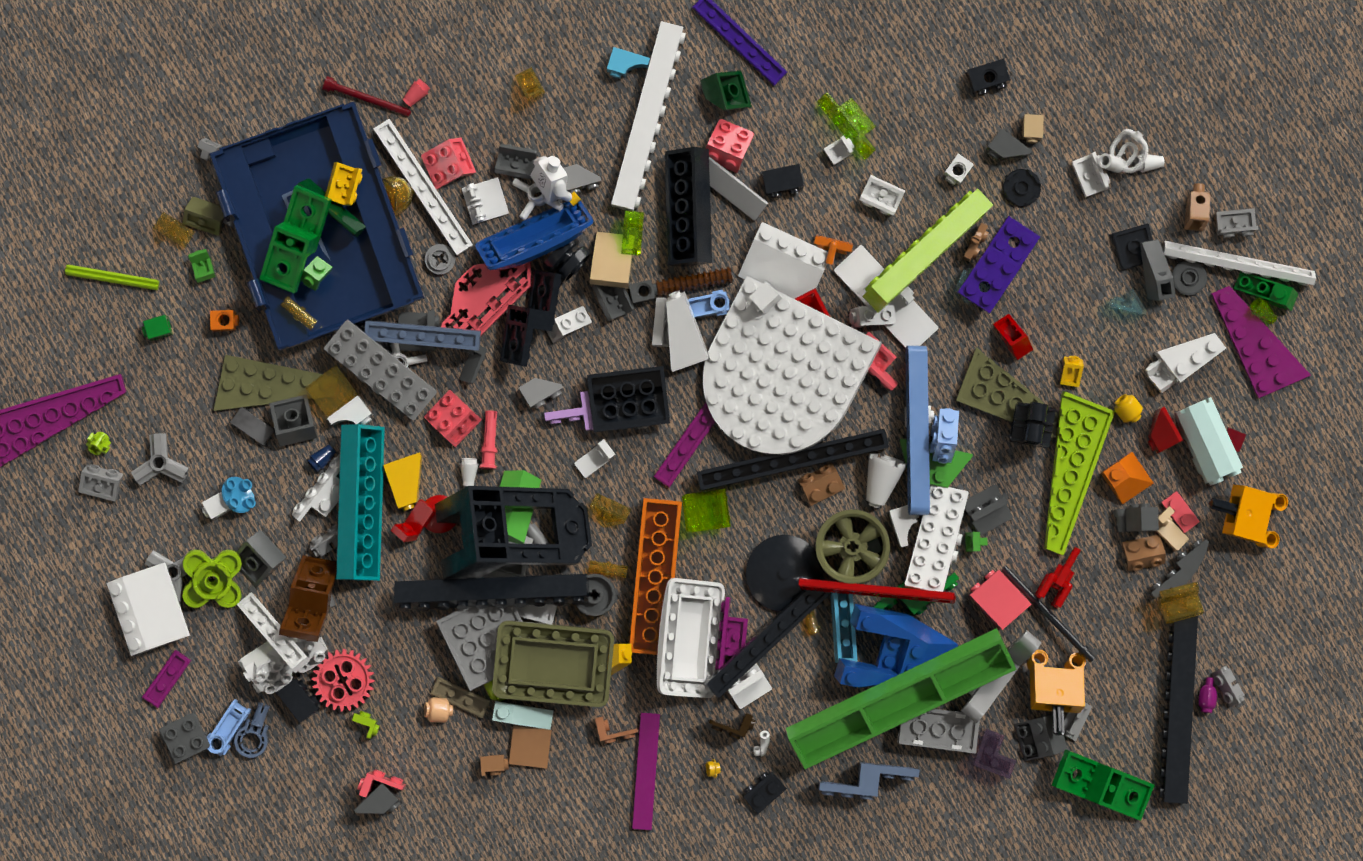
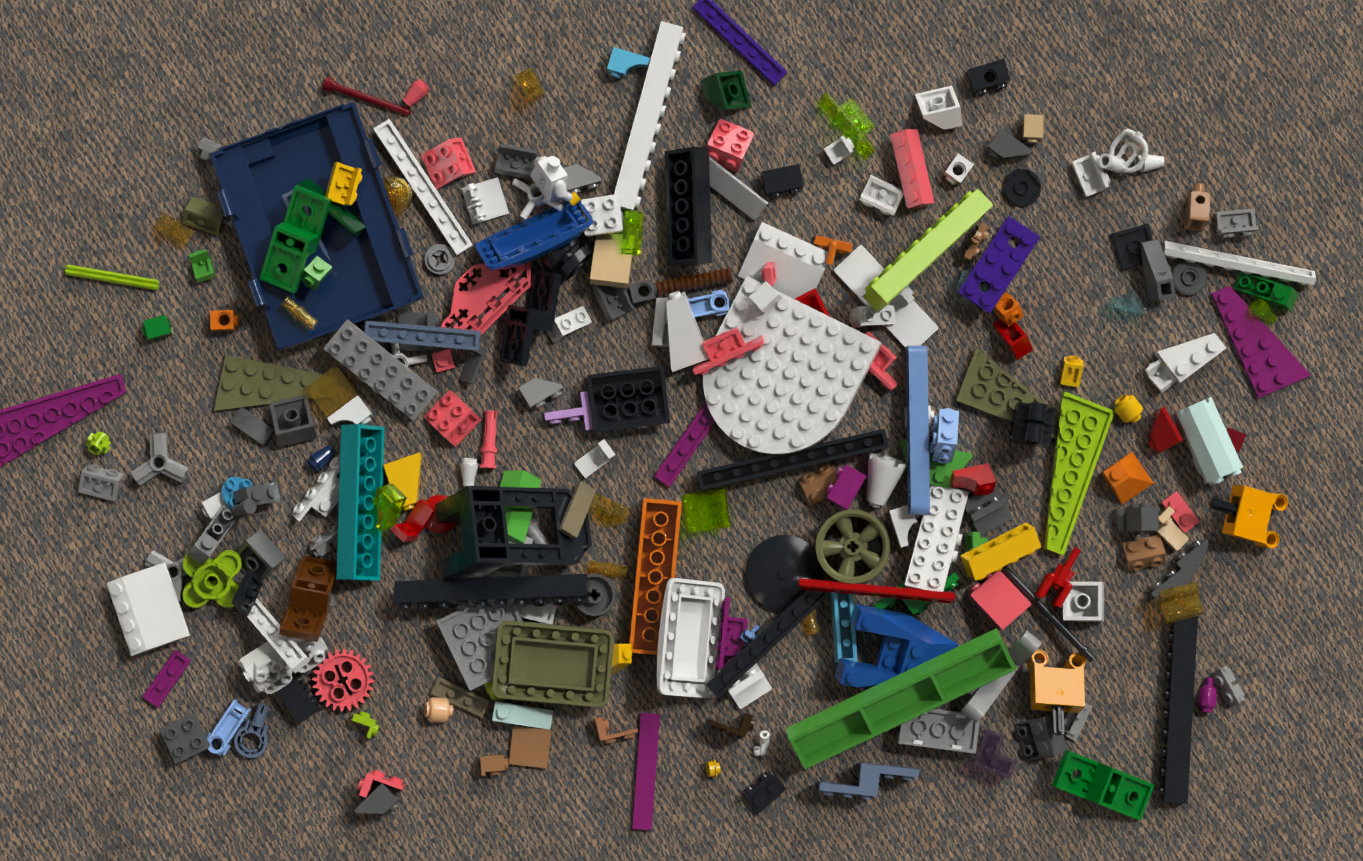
none -> dark grey slope [187,504,239,565]
none -> black bracket [231,570,263,616]
none -> dark grey hinge [232,482,281,517]
none -> clear neon green arch [373,483,407,531]
none -> coral plate [431,349,456,373]
none -> dark tan tile [558,481,596,540]
none -> white bracket [581,194,624,237]
none -> coral bracket [693,327,764,375]
none -> medium blue hand [740,625,759,643]
none -> coral plate [761,262,777,286]
none -> magenta slope [826,464,866,510]
none -> coral brick [890,129,934,209]
none -> white slope [915,86,963,130]
none -> red arch [950,463,996,496]
none -> yellow brick [960,522,1041,581]
none -> orange brick [994,292,1024,327]
none -> white slope [1063,582,1104,622]

